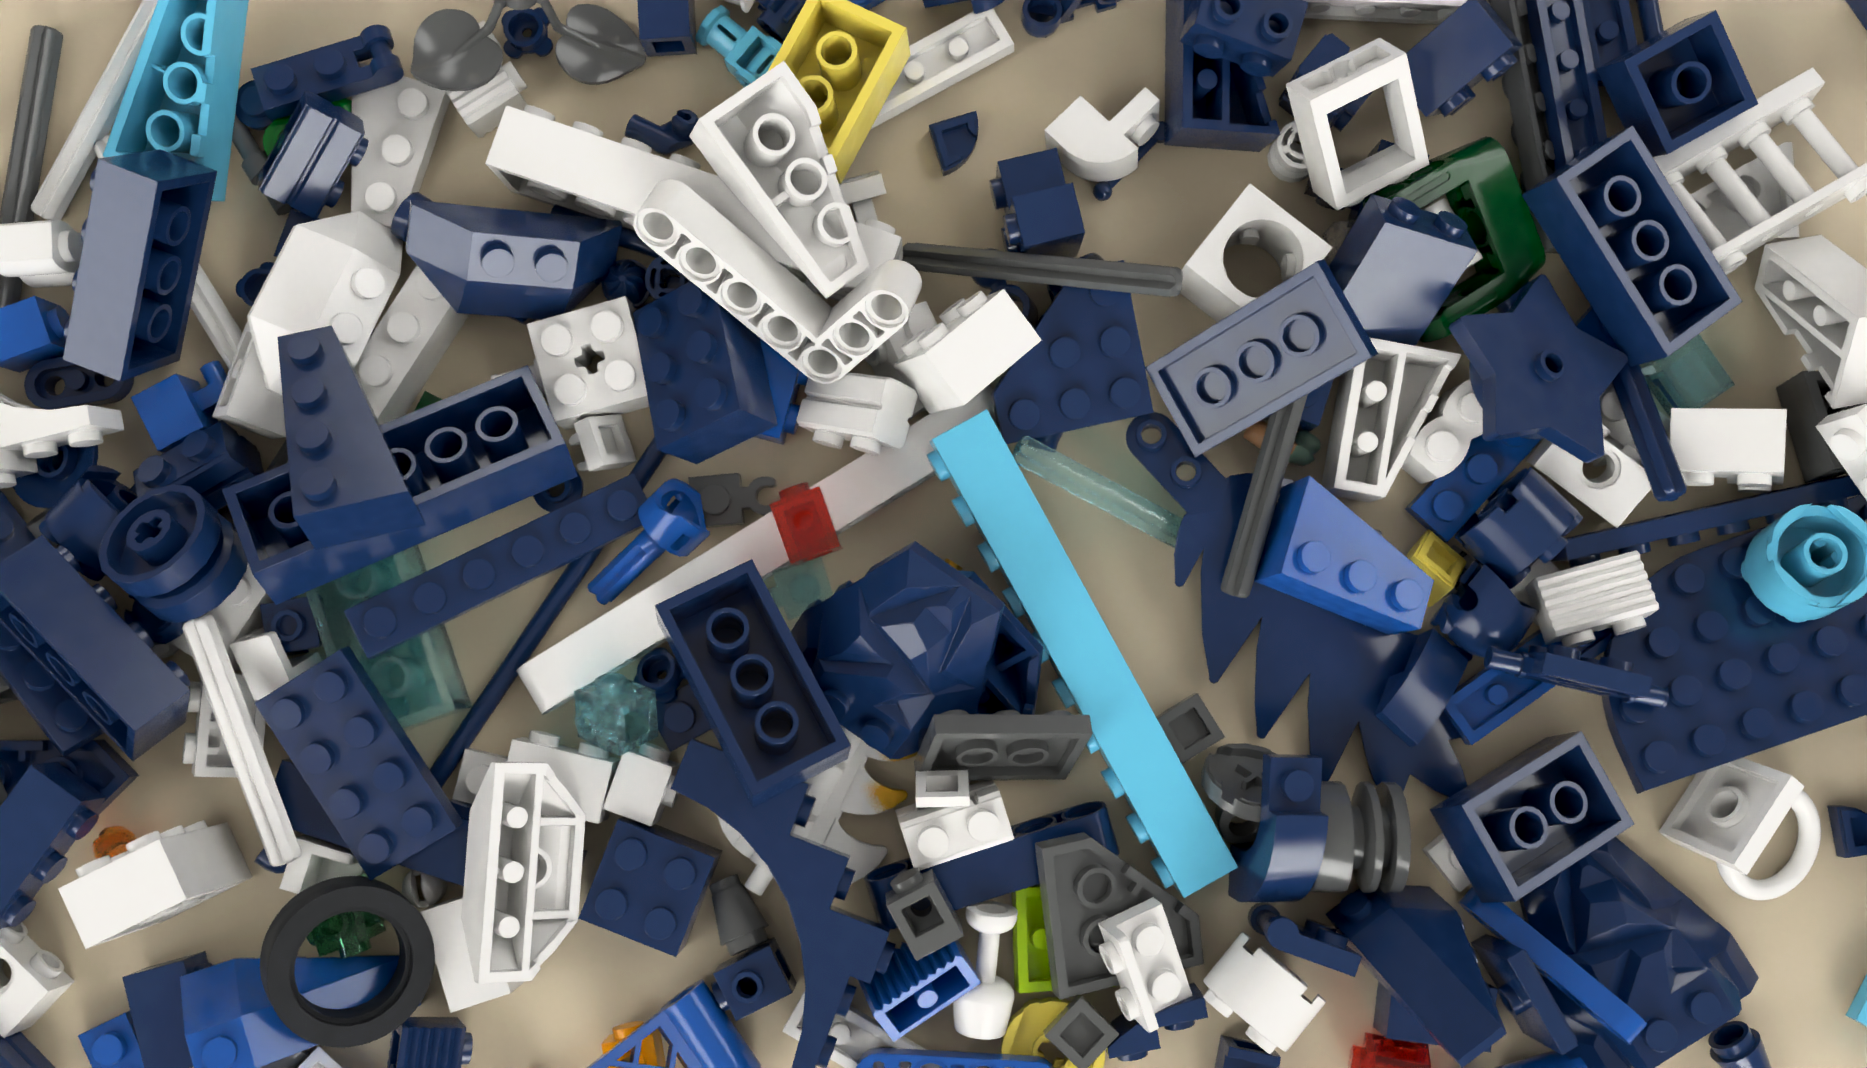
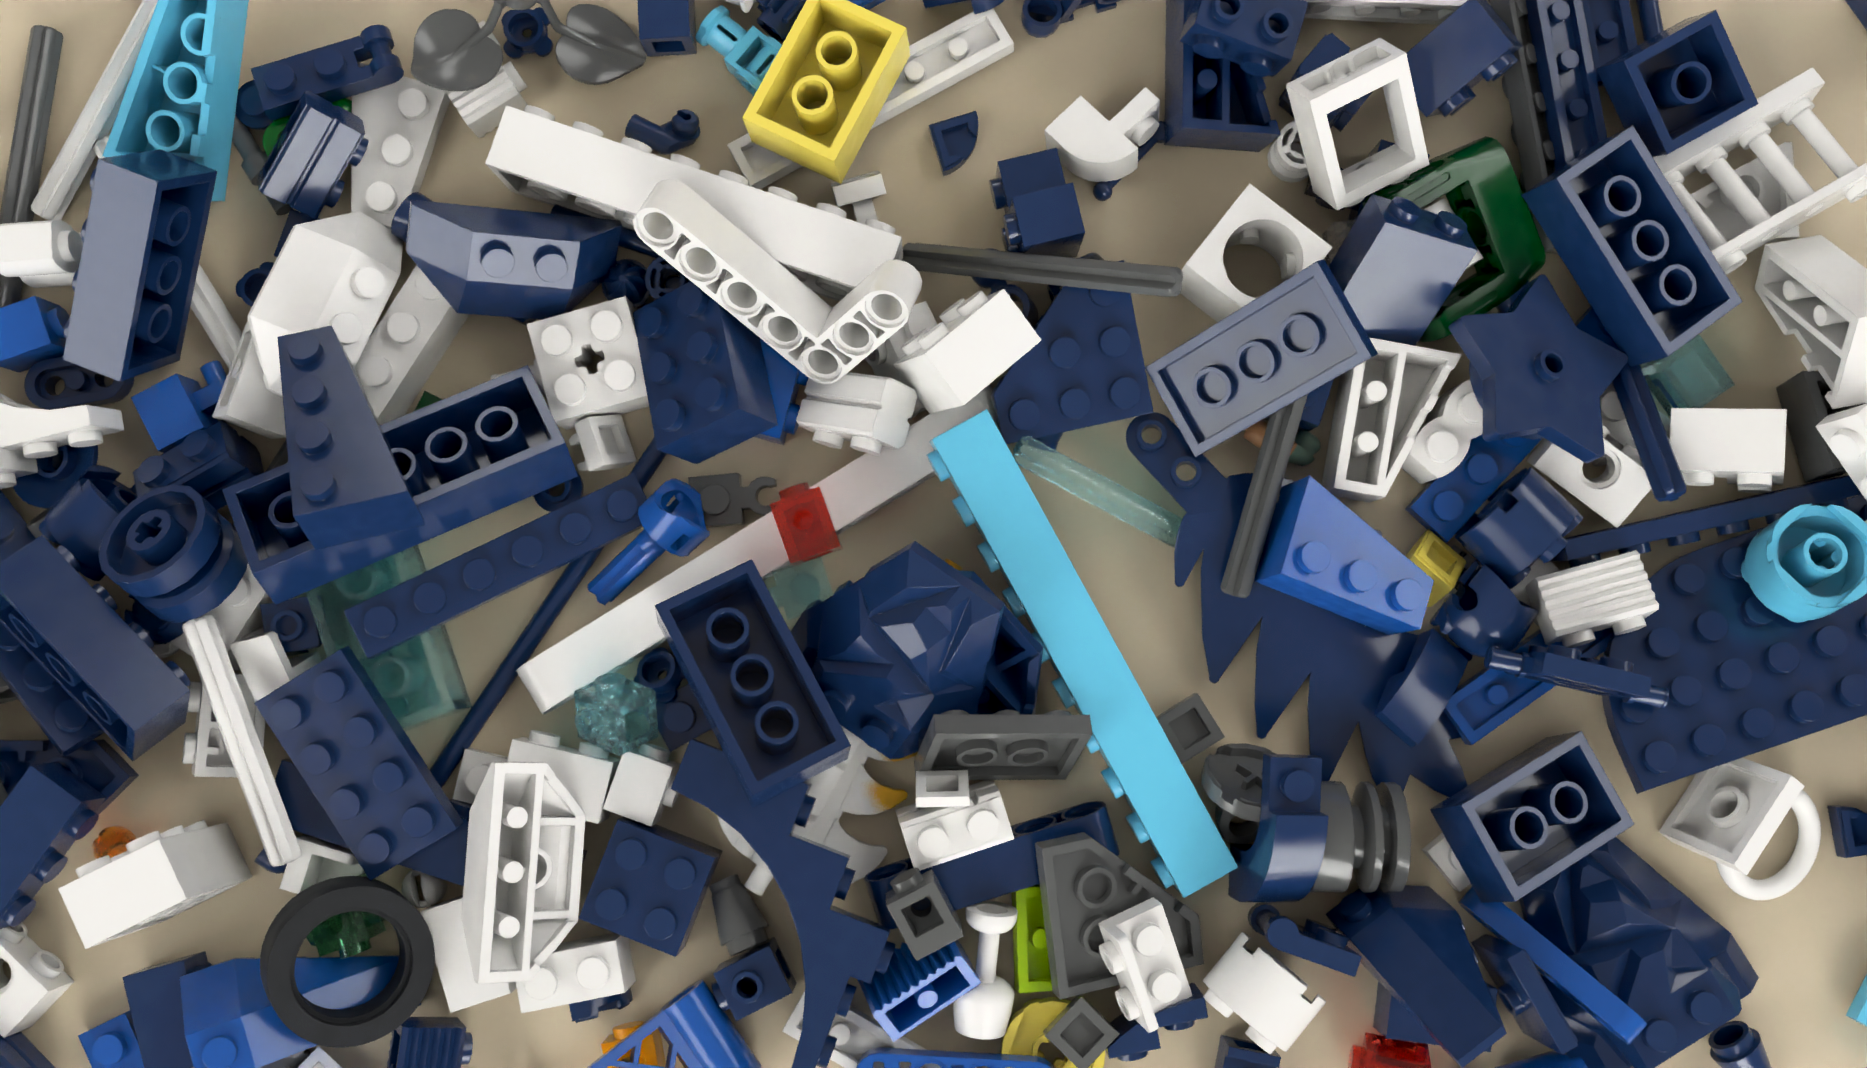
white wedge [689,61,870,299] -> none
none -> white brick [516,933,636,1013]
none -> dark blue tile [569,987,633,1023]

